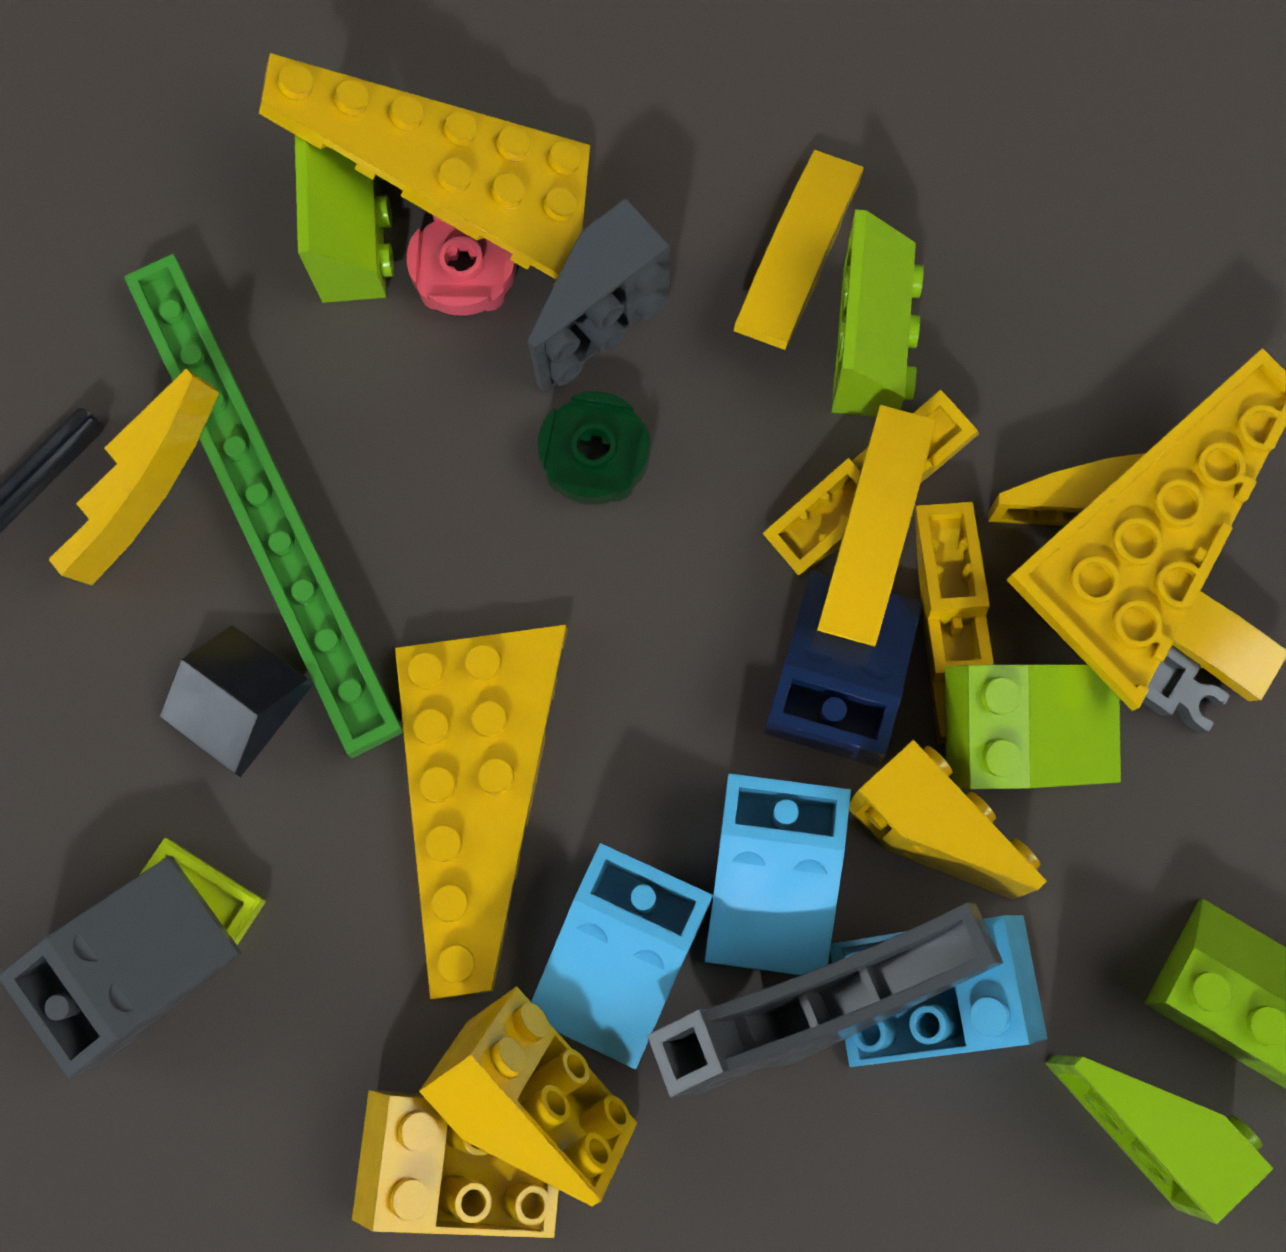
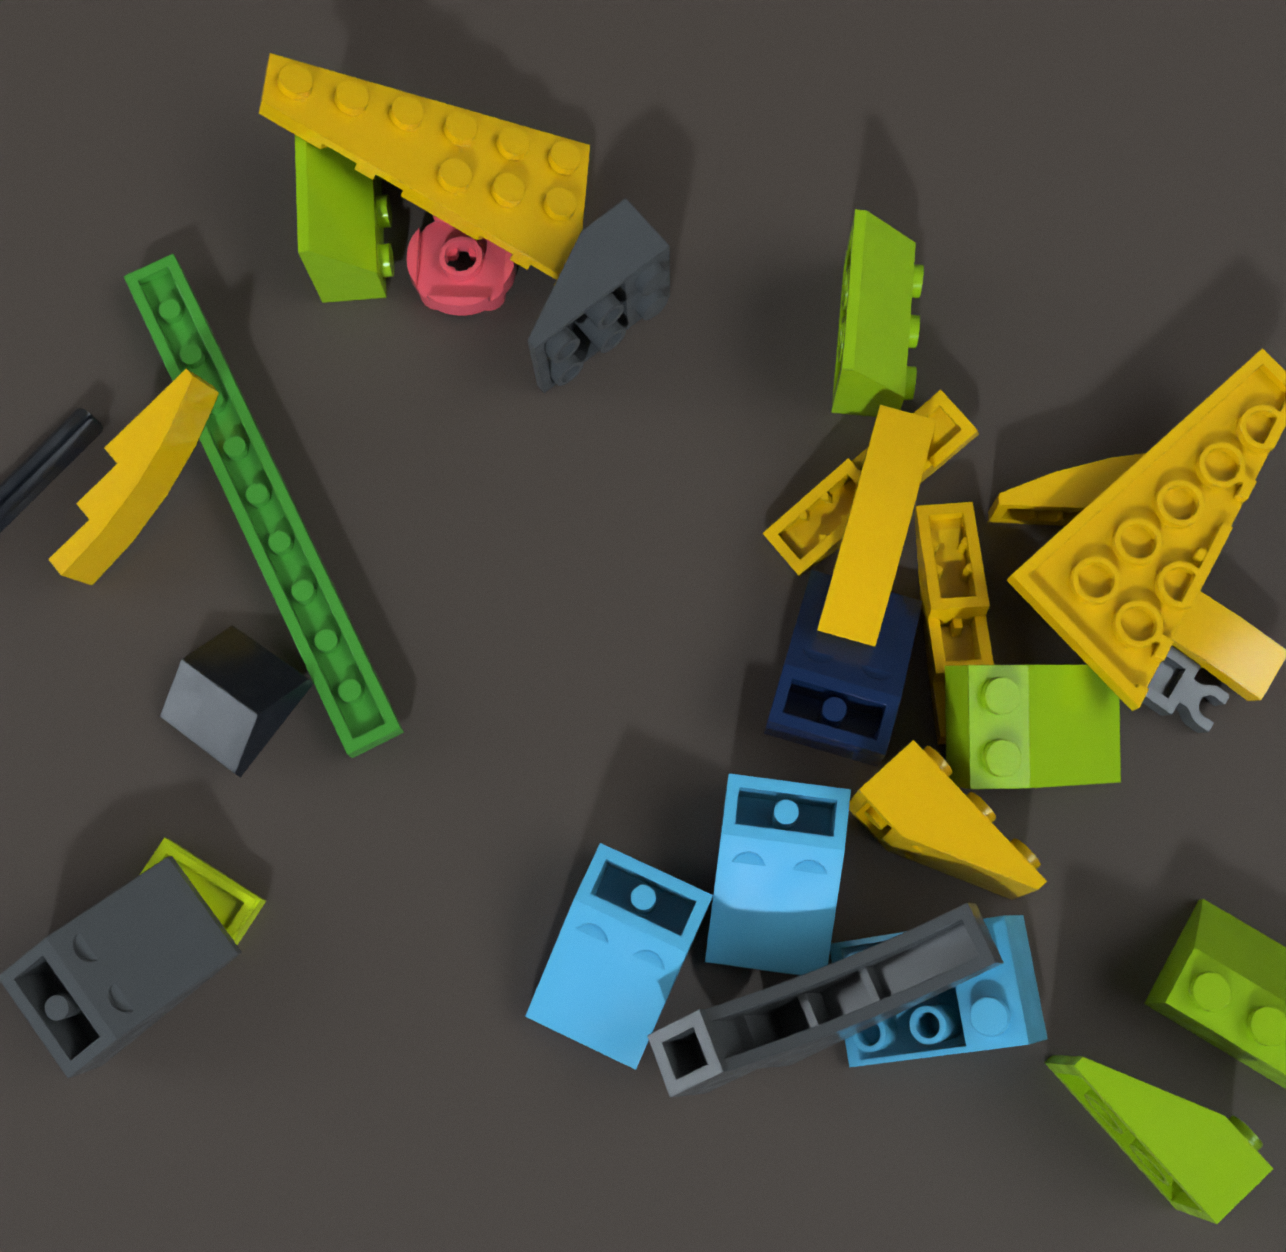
yellow slope [352,1090,559,1238] -> none
yellow wing [395,625,568,1000] -> none
yellow slope [419,986,637,1207] -> none
dark green plate [538,391,650,504] -> none
yellow slope [733,149,864,350] -> none

